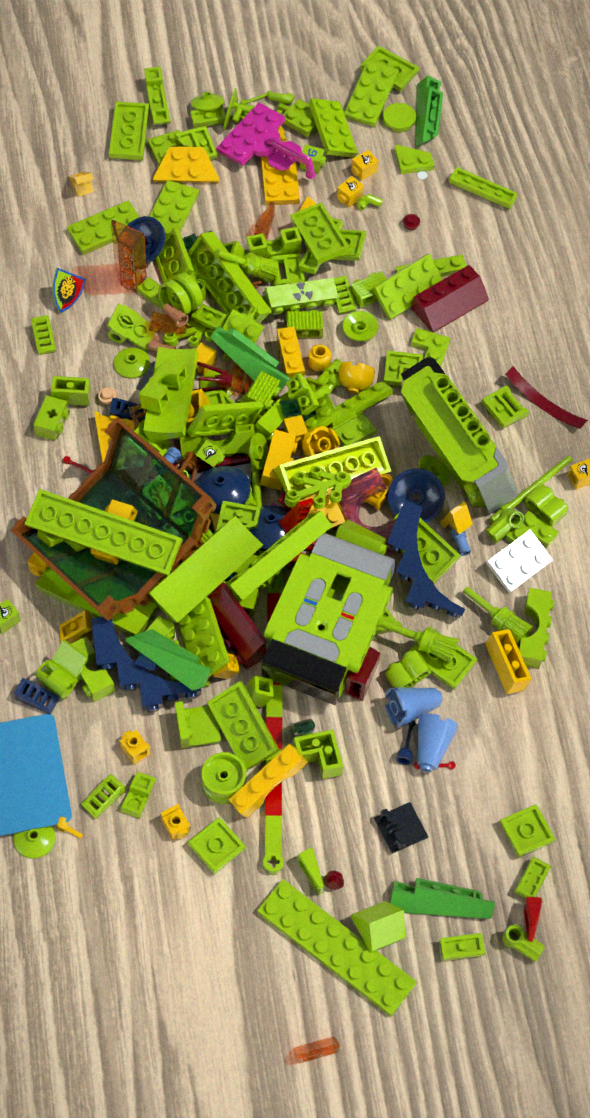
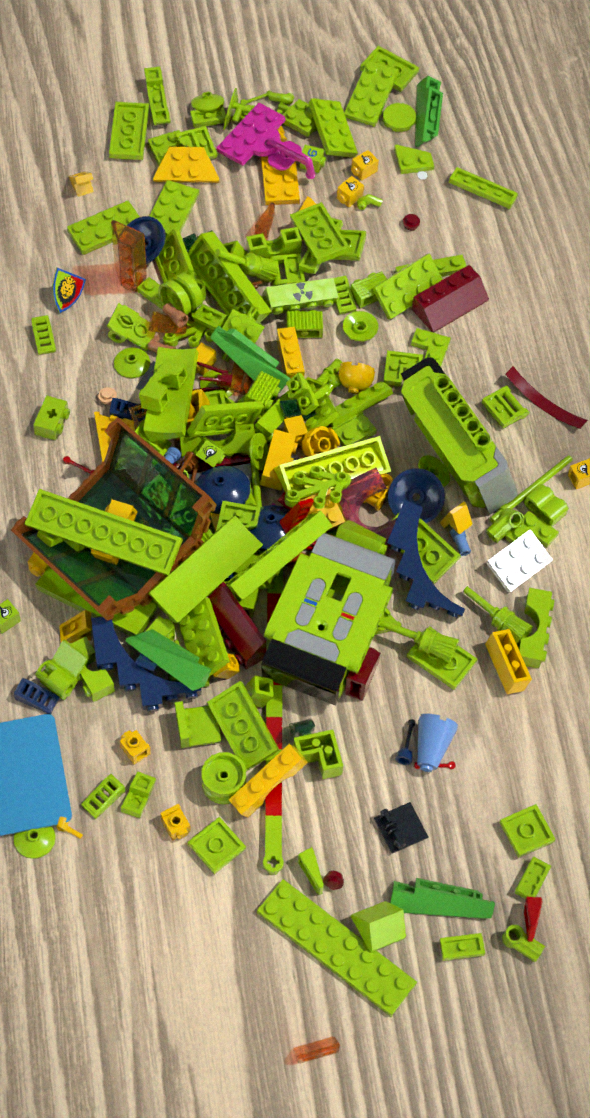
lime brick [51,376,91,406] -> none
yellow head [308,344,332,372] -> none
lime brick [385,650,432,688] -> none
medium blue cone [385,687,443,727] -> none

